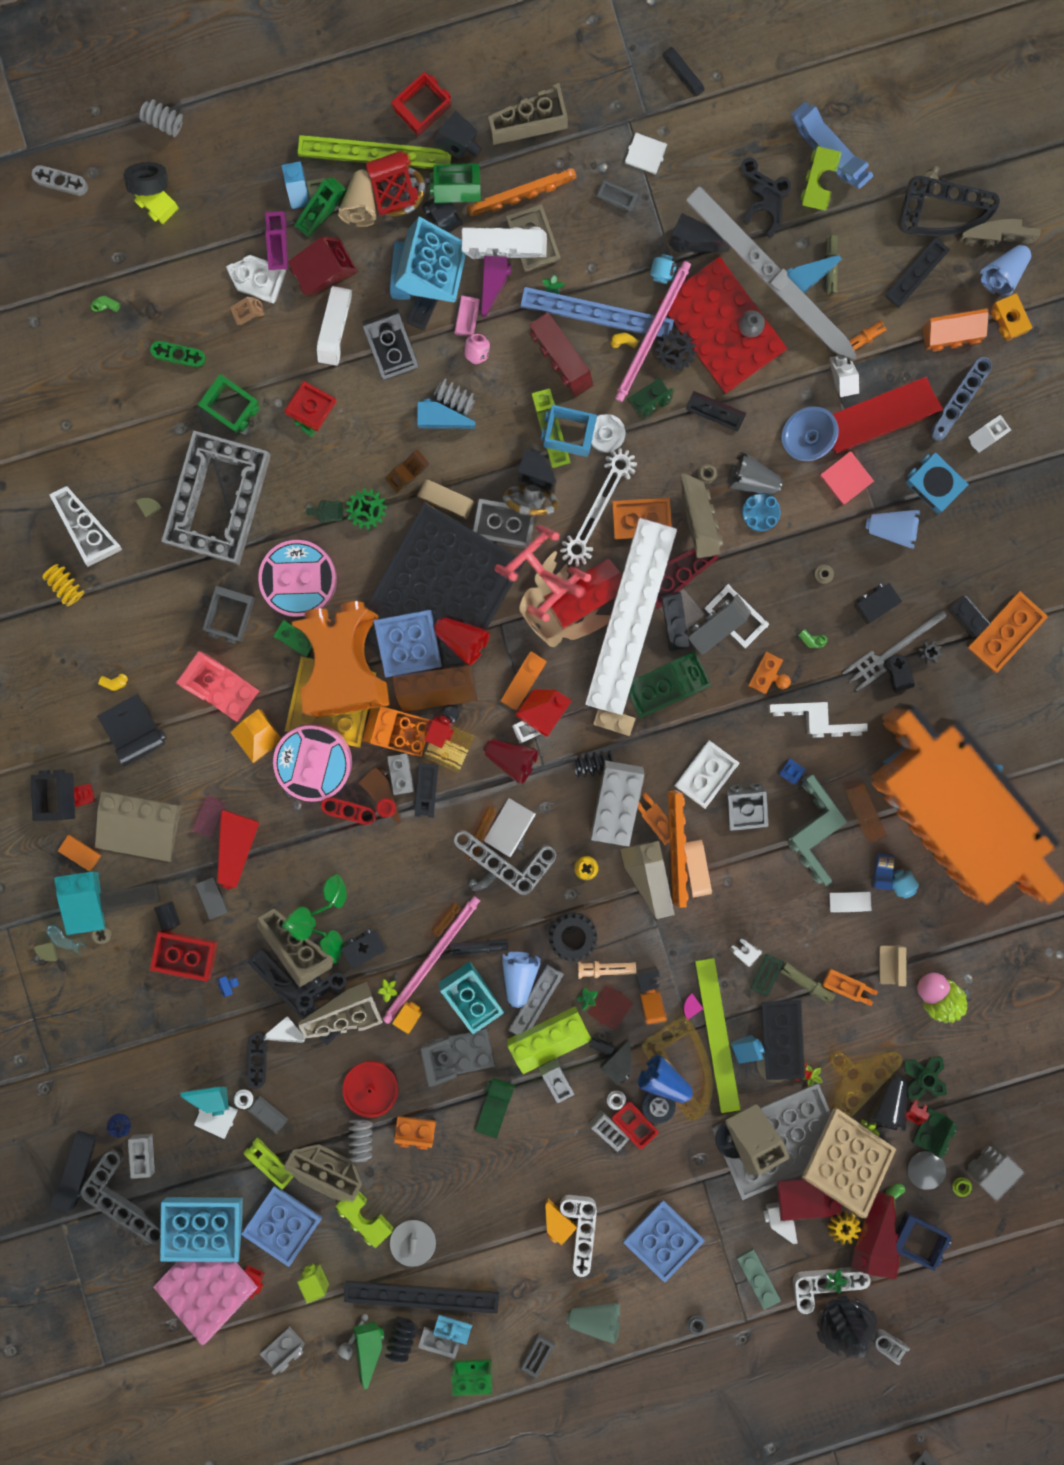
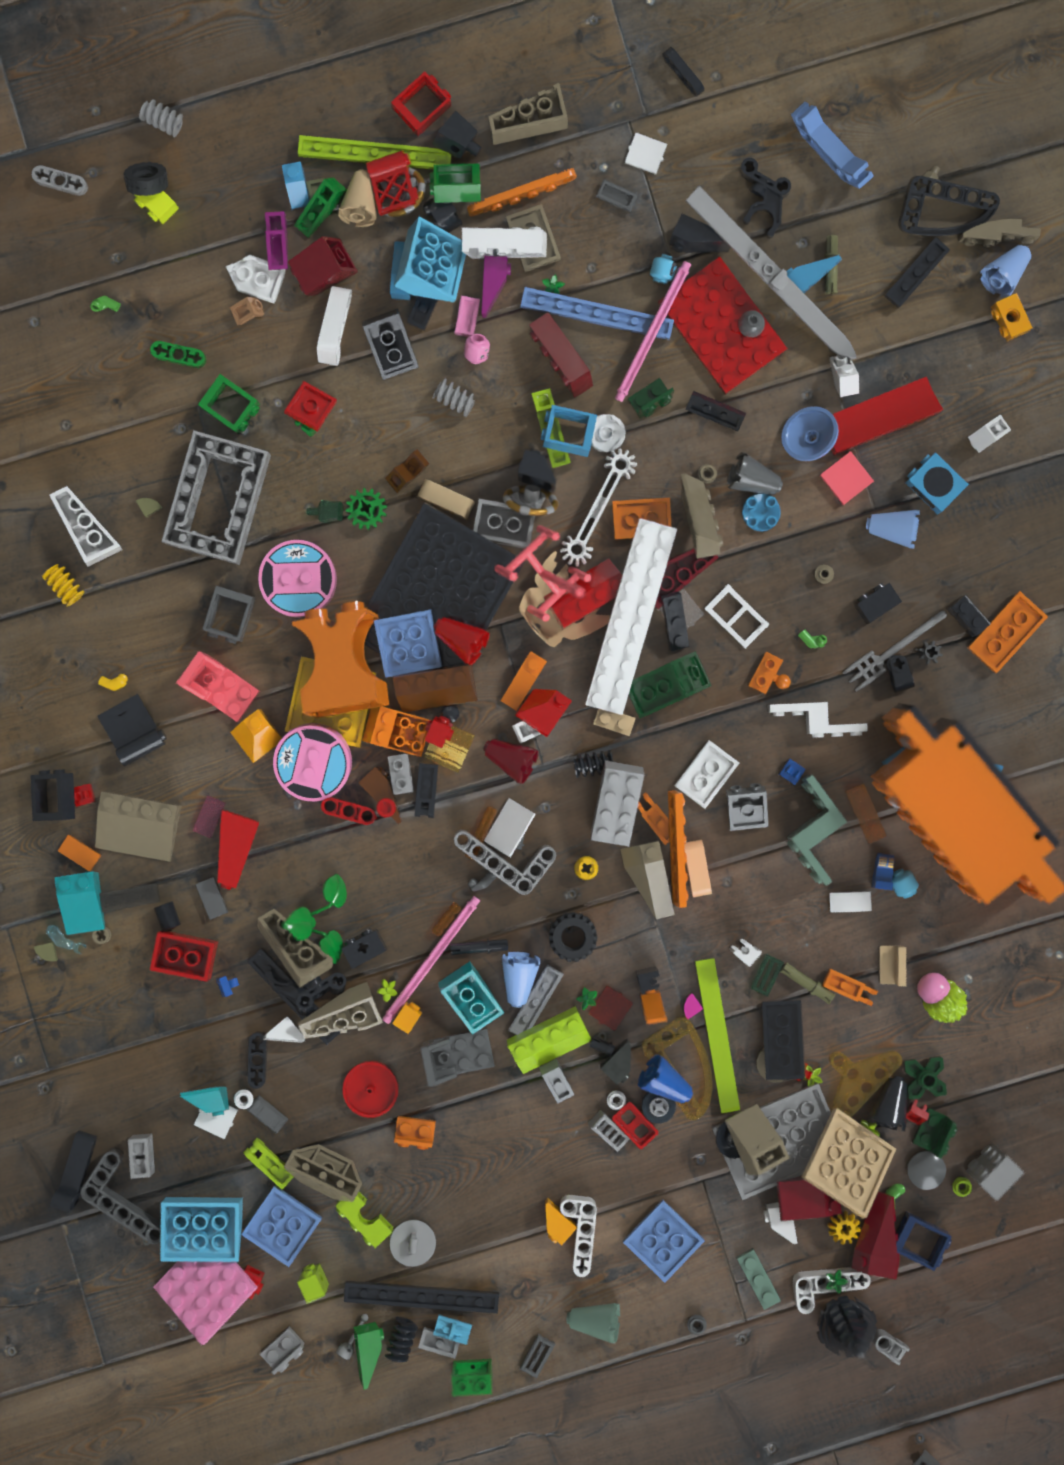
clear blue piece [107,1114,131,1138] -> none
green brick [273,620,314,658] -> none
light grey piece [348,1120,373,1162] -> none
dark azure slope [417,399,476,429] -> none
dark green door [475,1078,515,1138] -> none
light nougat pin [578,961,636,979] -> none
yellow arm [610,332,640,349] -> none
black gear [655,329,697,372] -> none
dark grey wedge [688,594,751,655] -> none
dark azure slope [730,1035,764,1064] -> none
lime arch [801,146,842,211] -> none
orange pin [849,320,886,351] -> none
orange slope [922,309,988,352] -> none
sand blue piece [930,357,992,441] -> none

